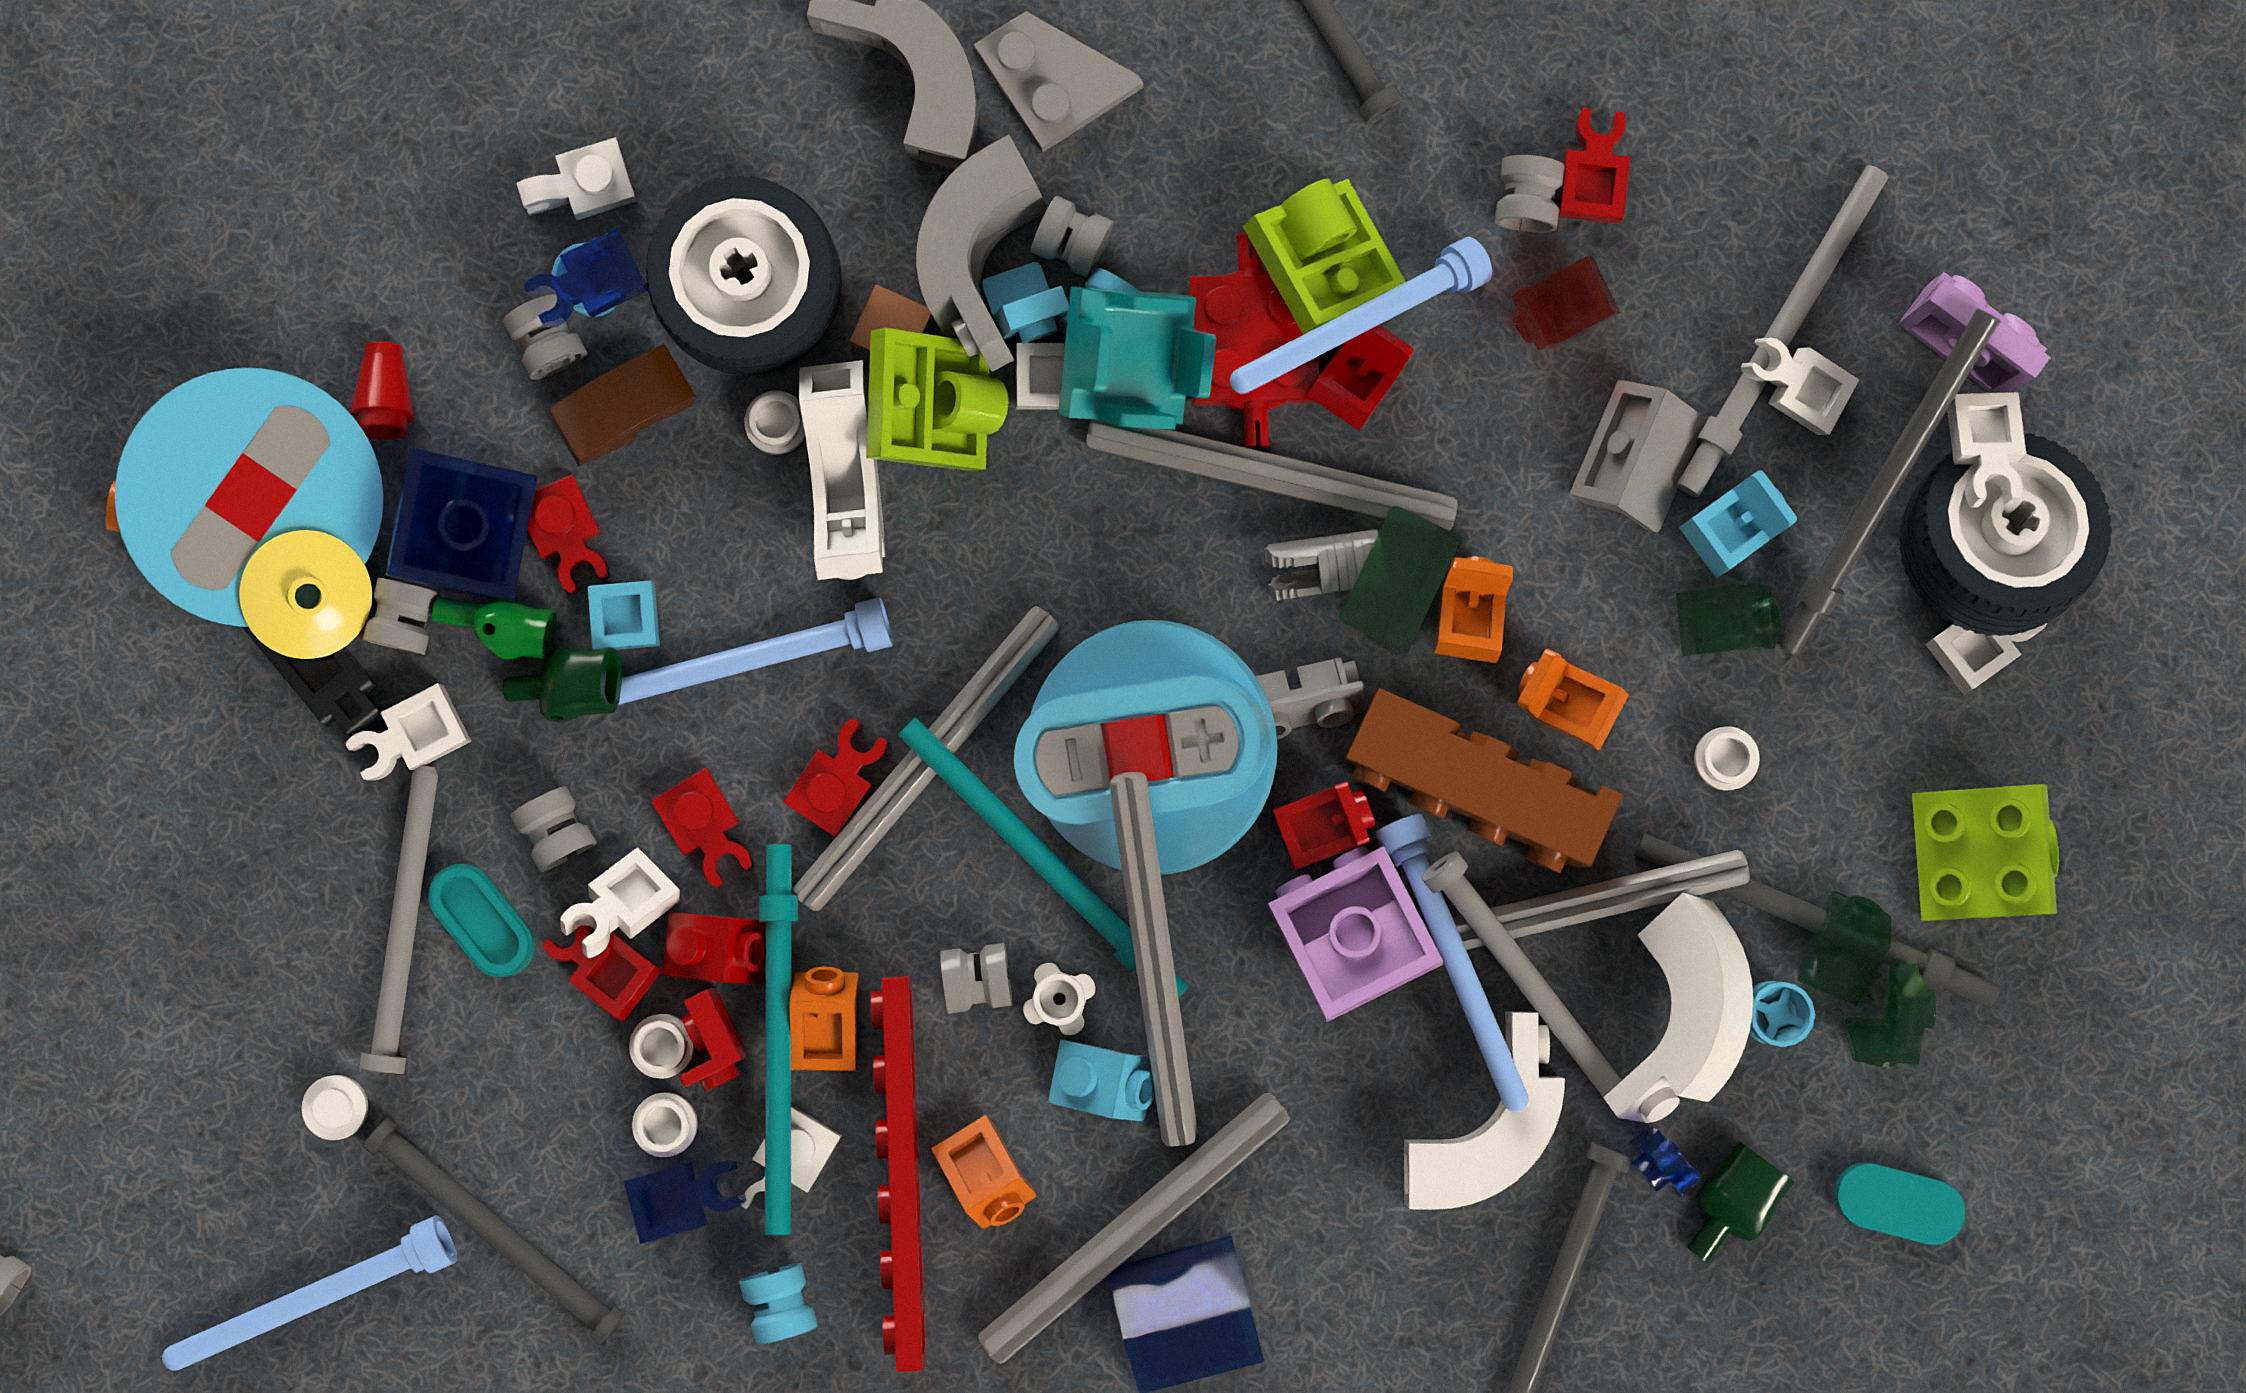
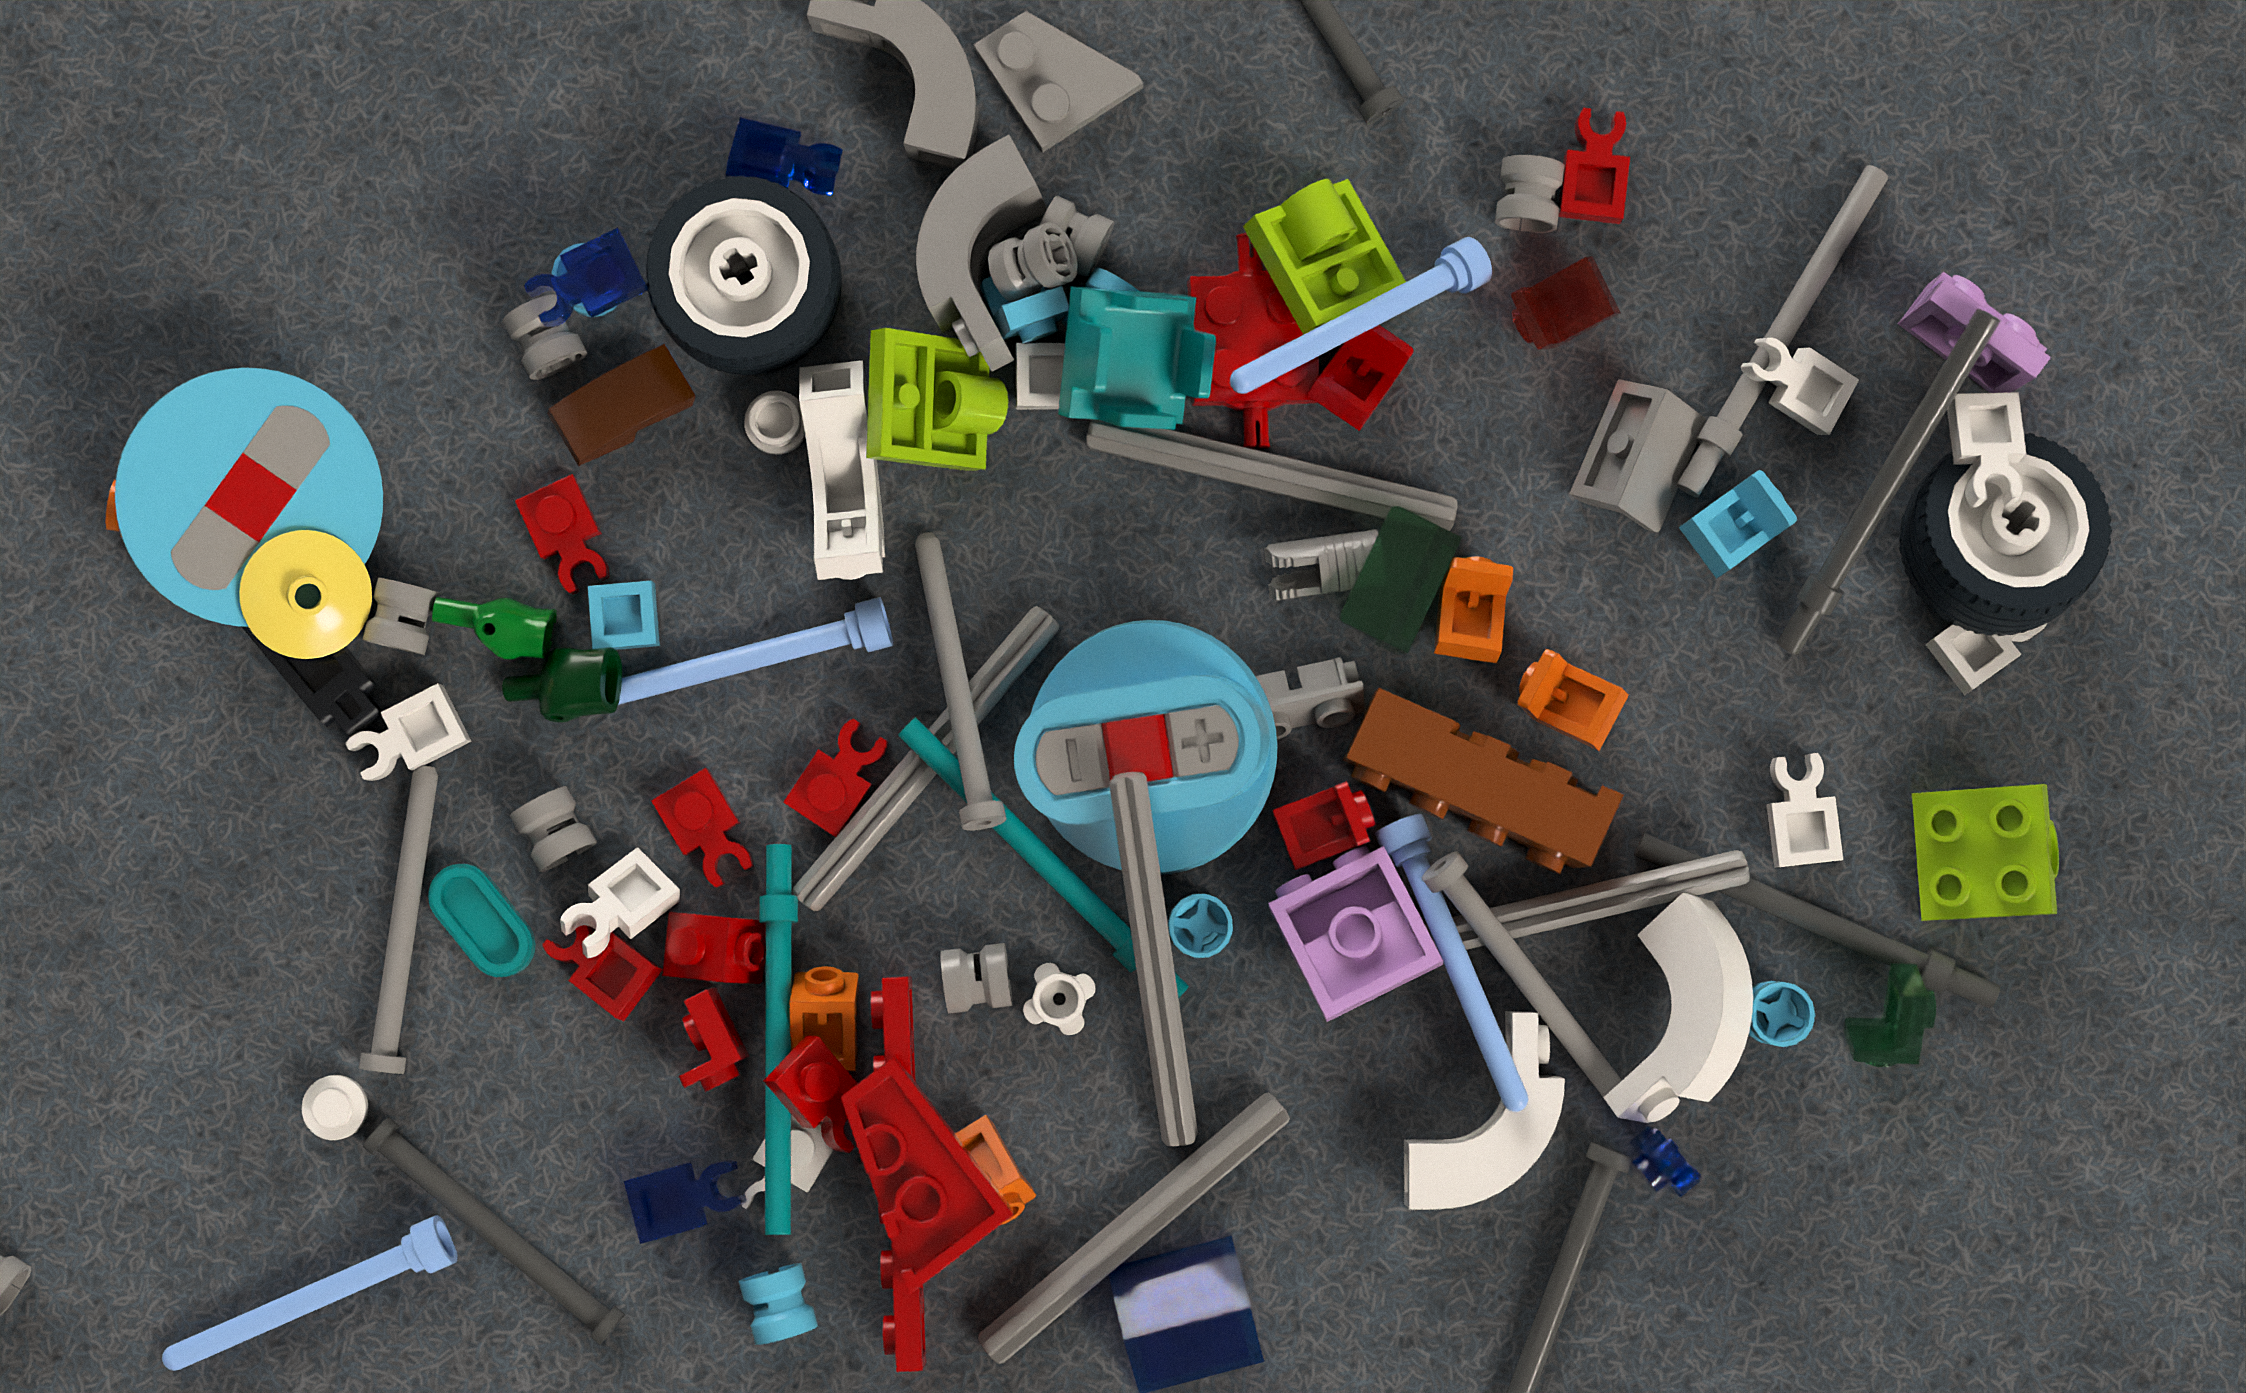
red cone [350,341,414,440] -> none
clear blue slope [385,448,538,601] -> none
white plate [516,137,636,220] -> none
white plate [629,1014,695,1079] -> none
white plate [632,1092,698,1157] -> none
nougat tile [850,284,933,353] -> none
medium azure bracket [1048,1040,1155,1121] -> none
clear green bracket [1676,583,1782,657] -> none
dark green piece [1687,1141,1795,1263] -> none
white plate [1694,726,1760,791] -> none
clear green bracket [1797,891,1892,1006] -> none
teal tile [1834,1162,1965,1245] -> none
none -> clear blue plate [725,117,843,195]
none -> red plate [763,1035,857,1153]
none -> red wing [841,1055,1014,1296]
none -> light grey bar [915,532,1006,831]
none -> light grey wheel [988,222,1078,302]
none -> medium azure wheel [1168,894,1233,958]
none -> white plate [1766,753,1843,868]

